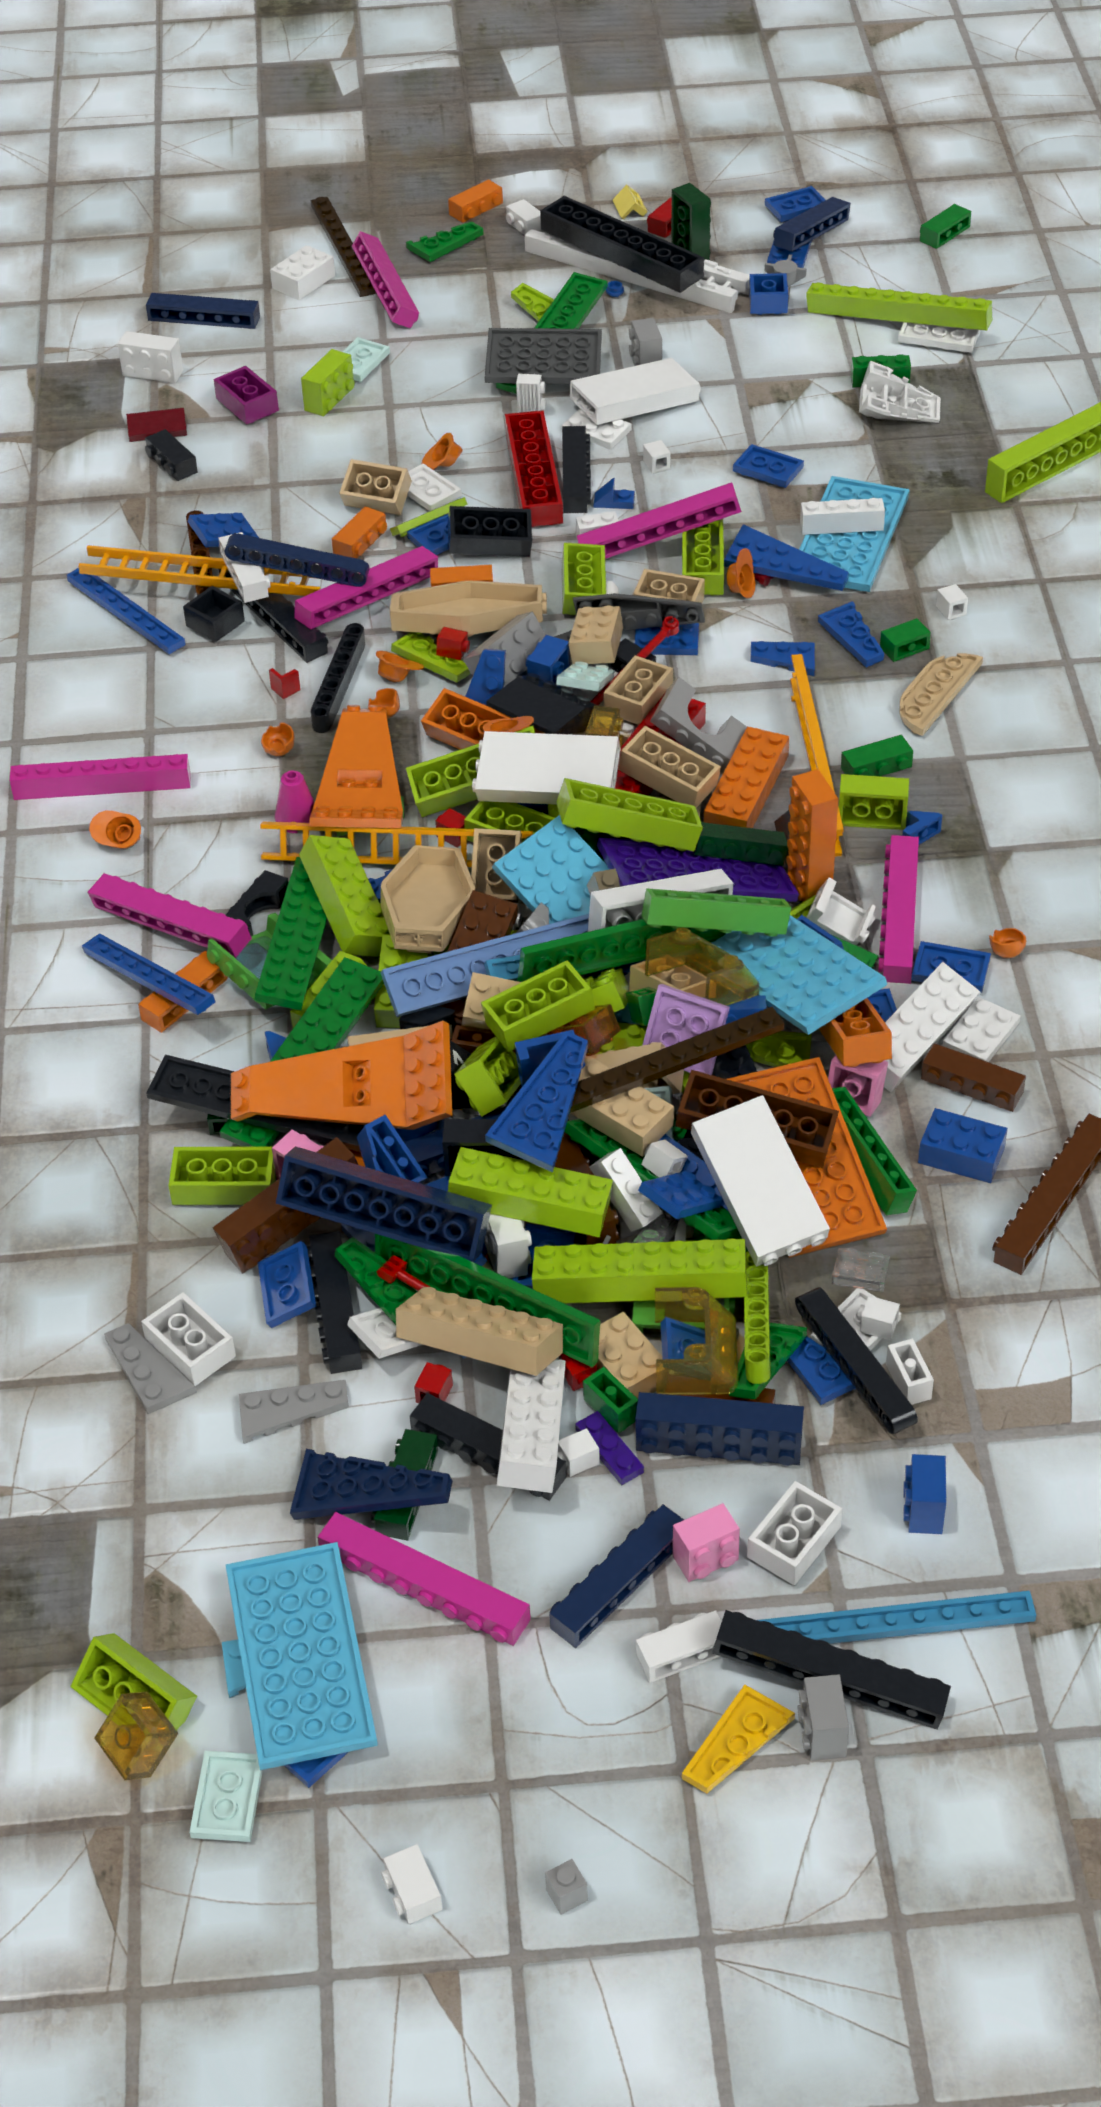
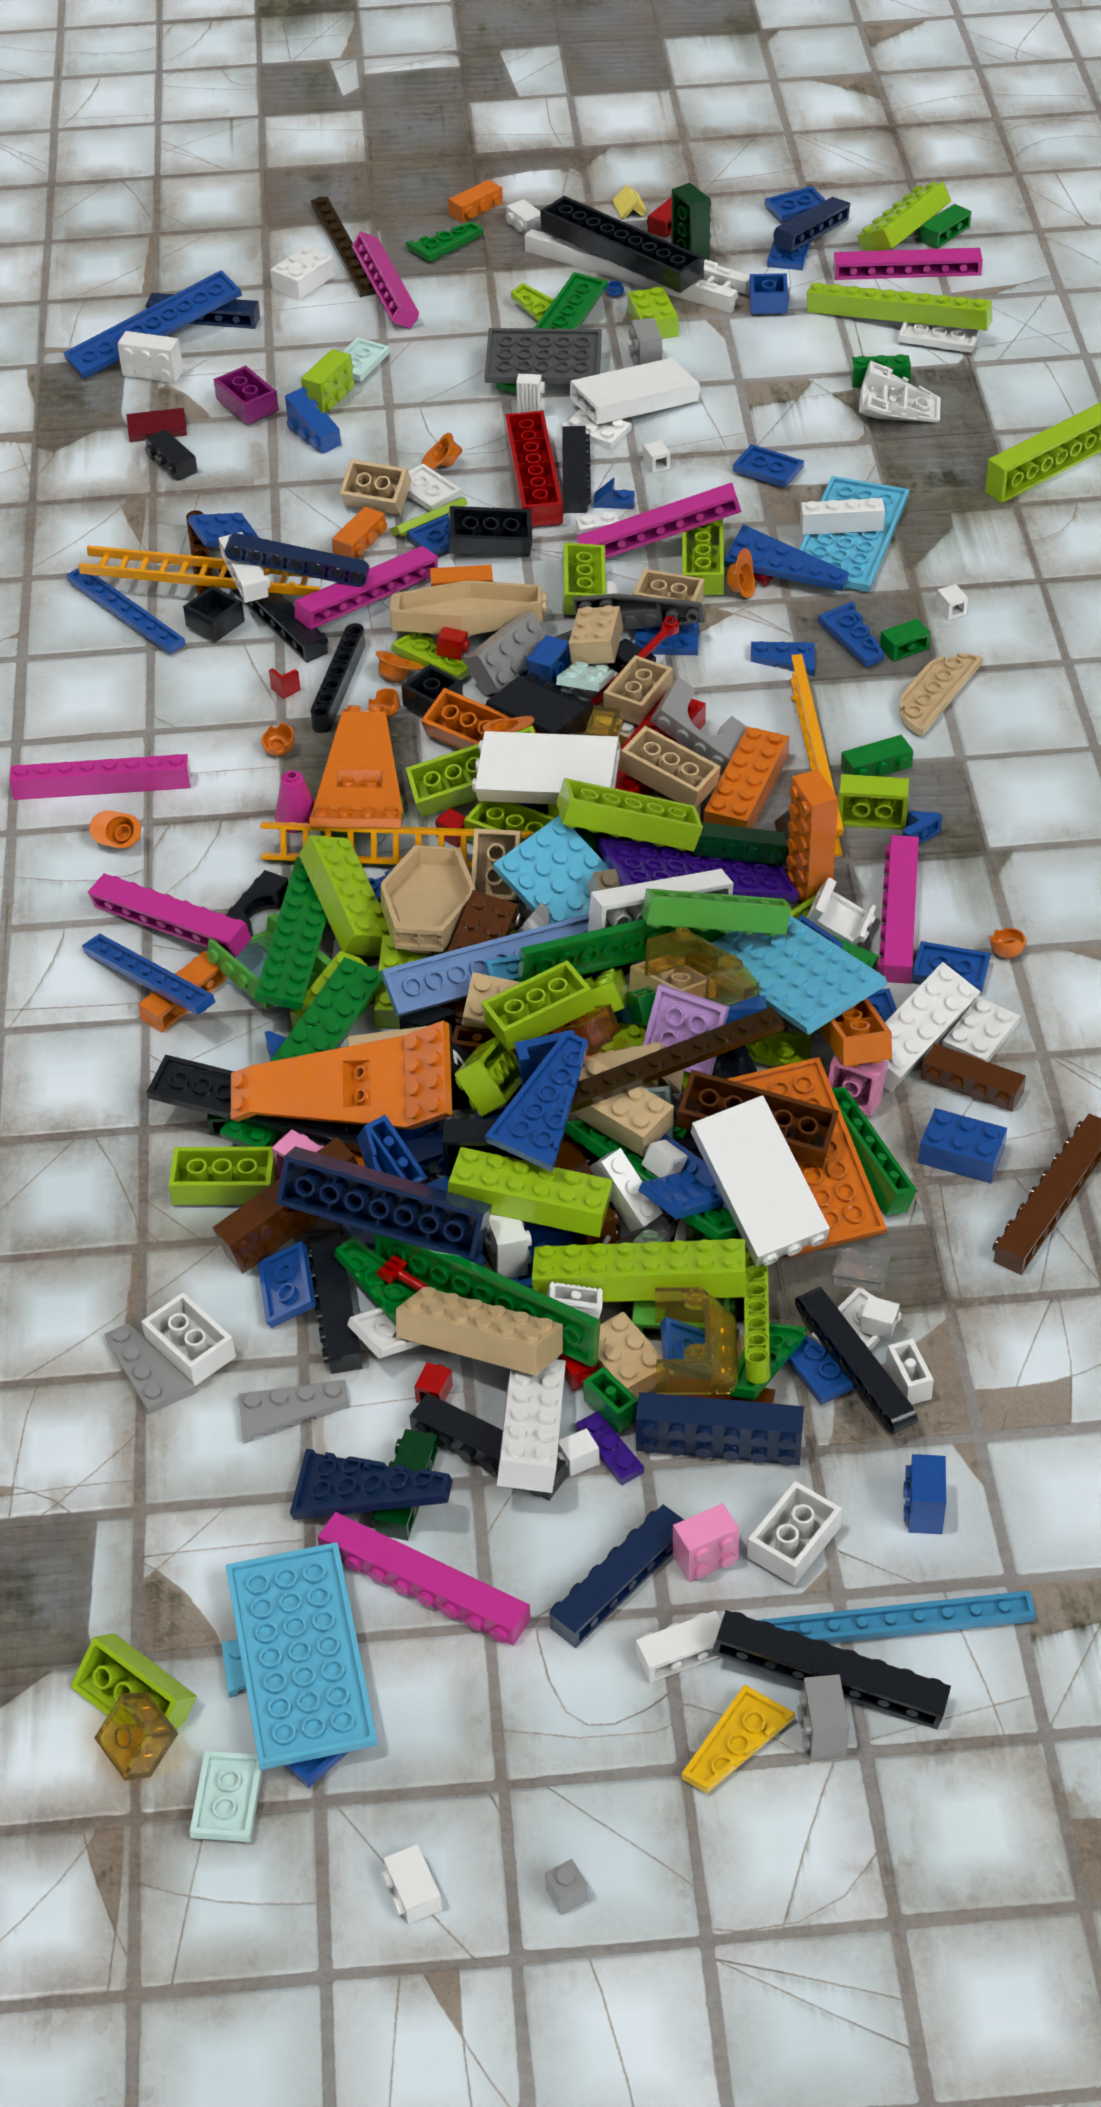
blue wing [465,649,506,707] -> none
light grey piece [764,255,807,287] -> none
none -> blue plate [63,270,242,379]
none -> blue wedge [285,387,341,454]
none -> black brick [401,664,463,717]
none -> white brick [547,1281,603,1319]
none -> lime brick [628,287,678,339]
none -> dark pink brick [833,247,983,280]
none -> lime brick [857,181,951,251]

